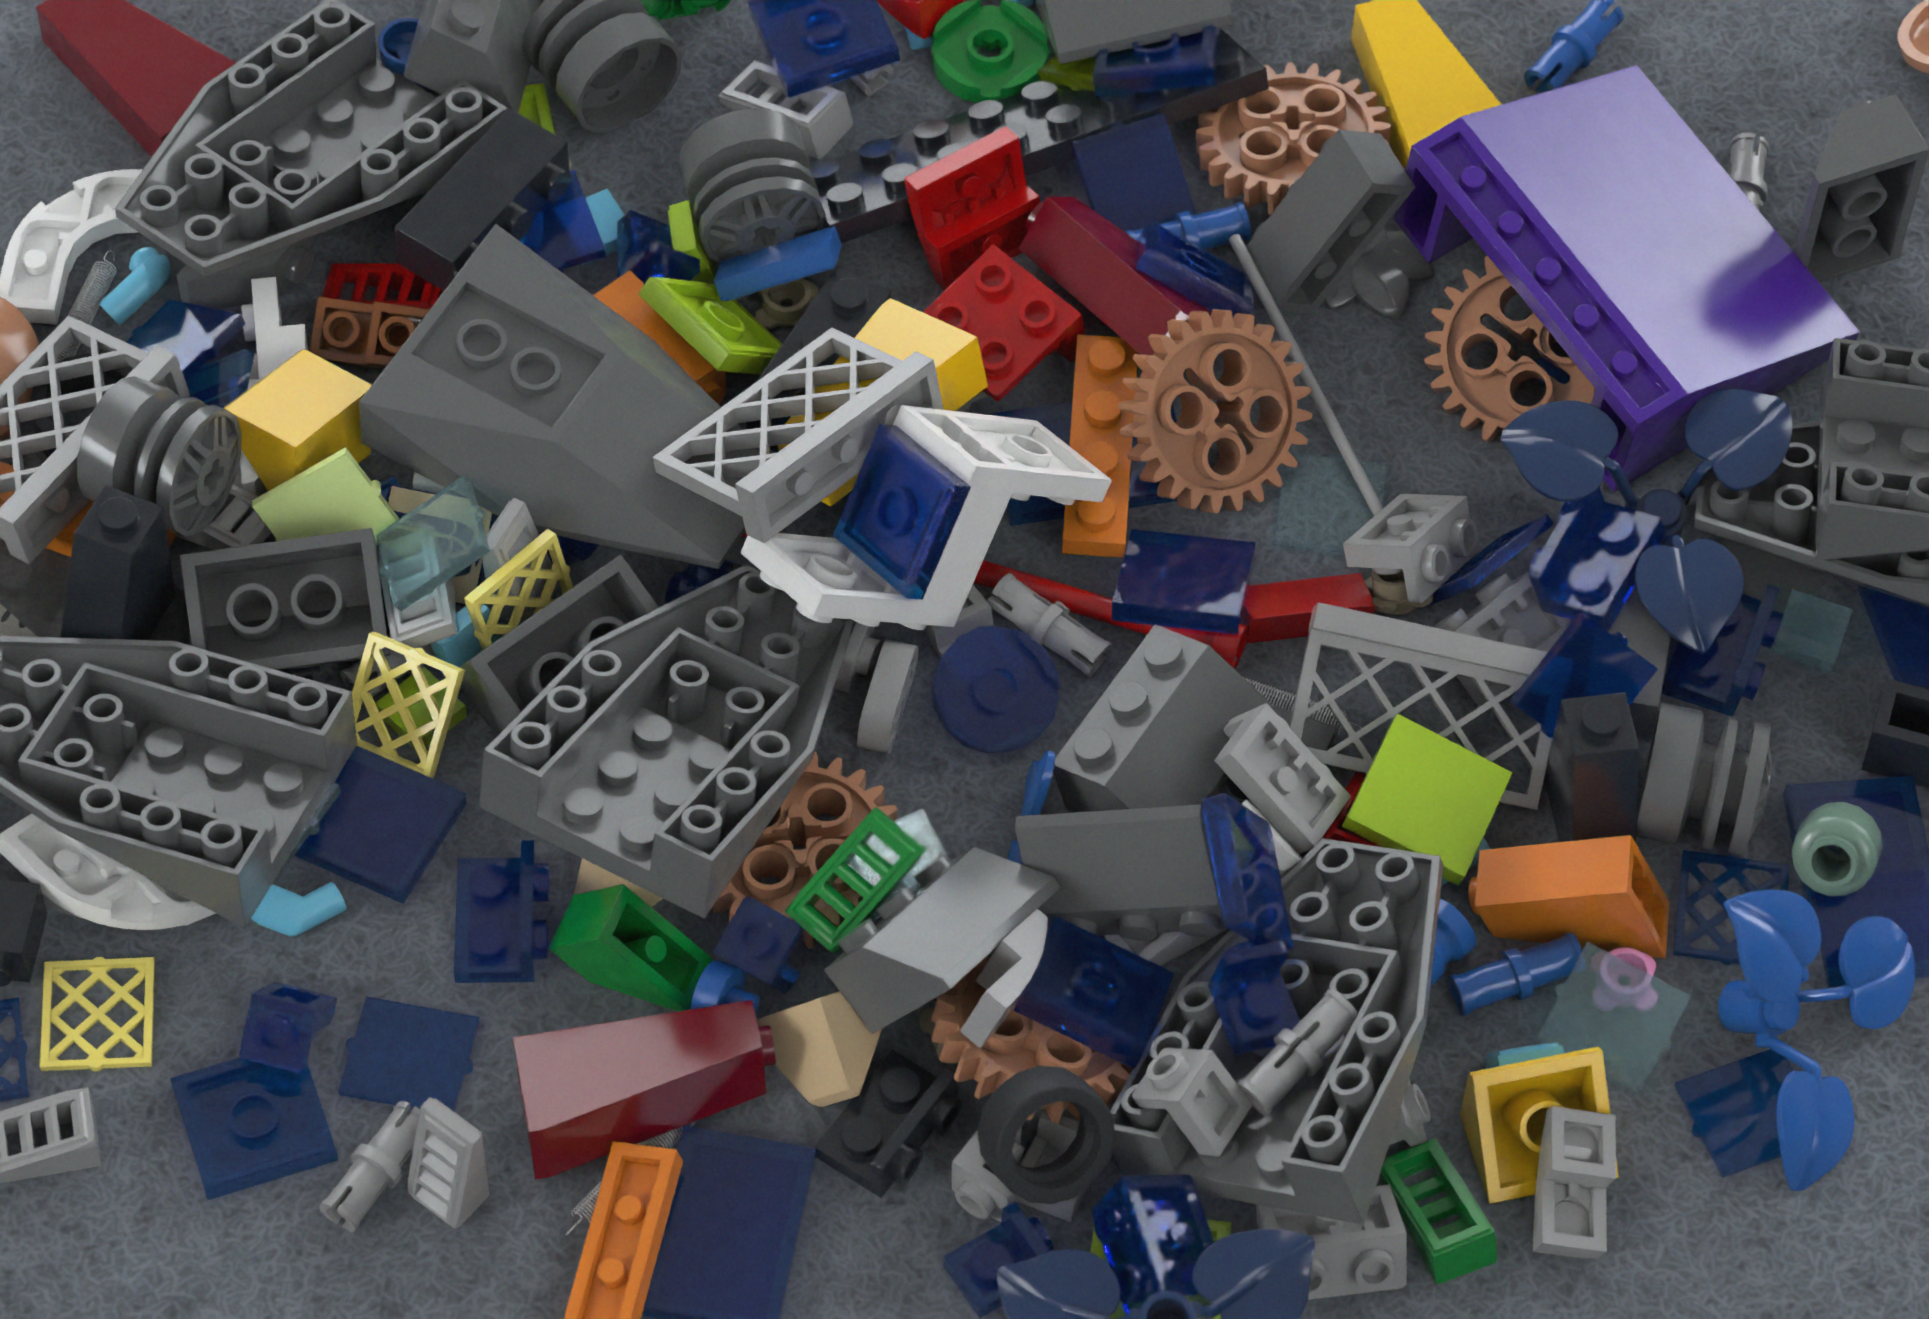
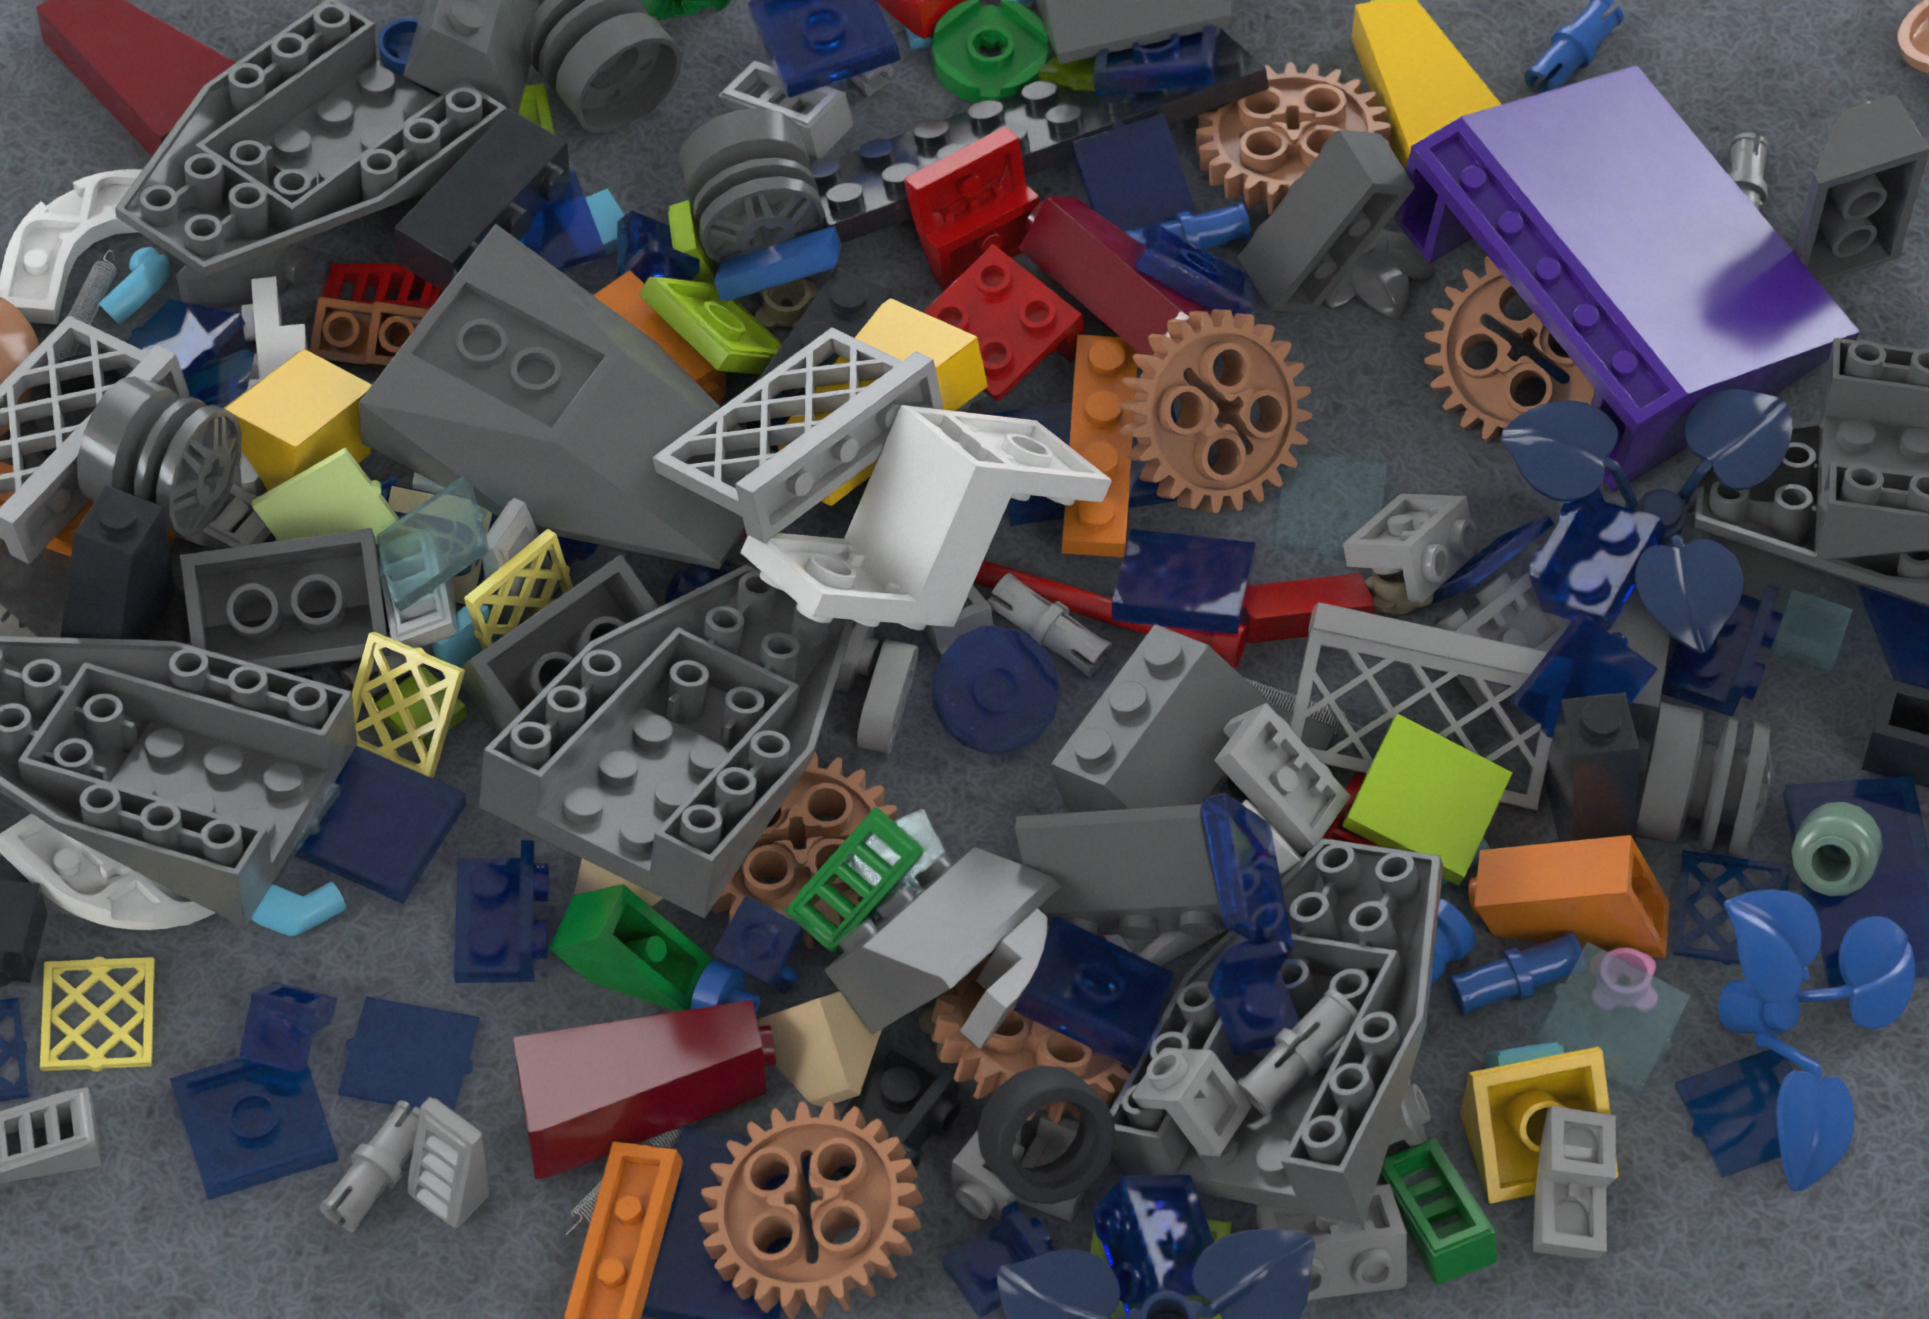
clear blue tile [833,424,971,600] -> none
blue piece [1008,750,1055,865] -> none
light grey axle [1229,234,1383,516] -> none
none -> nougat gear [699,1101,923,1319]

